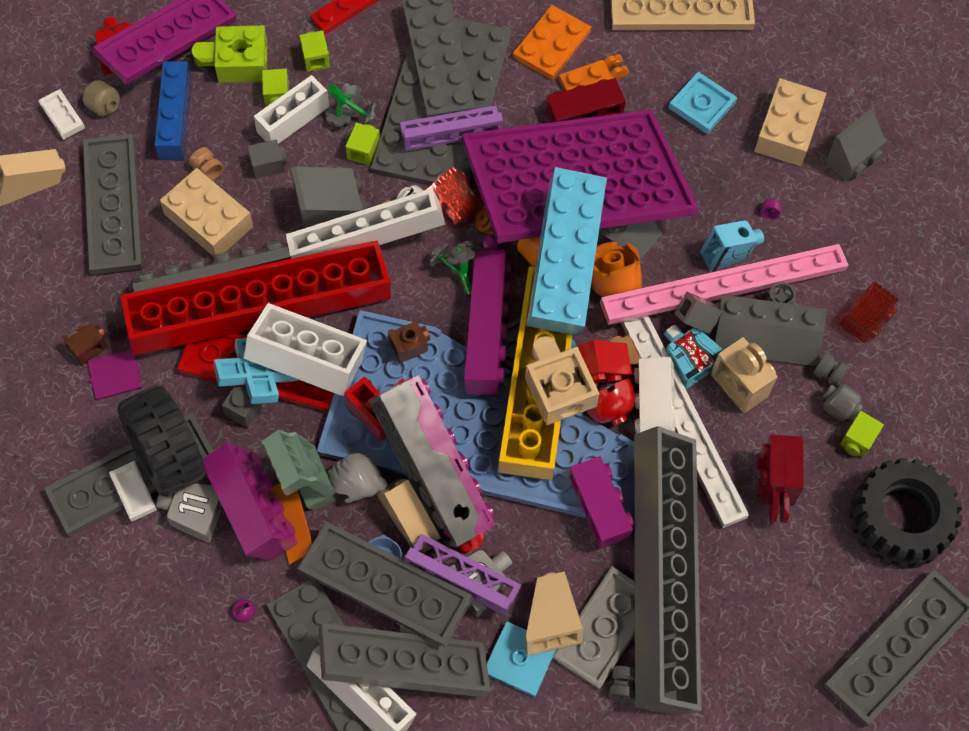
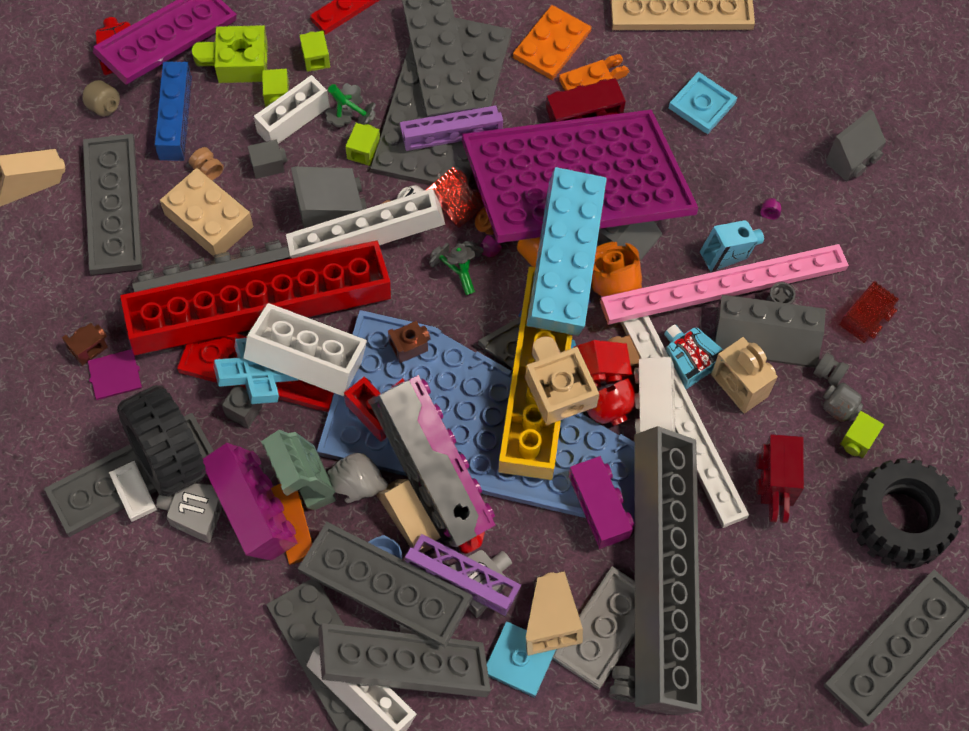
white plate [38,89,85,140] -> none
magenta hinge [232,599,255,623] -> none
magenta brick [464,250,512,395] -> none
dark grey brick [674,291,722,334] -> none
tan brick [754,78,827,166] -> none

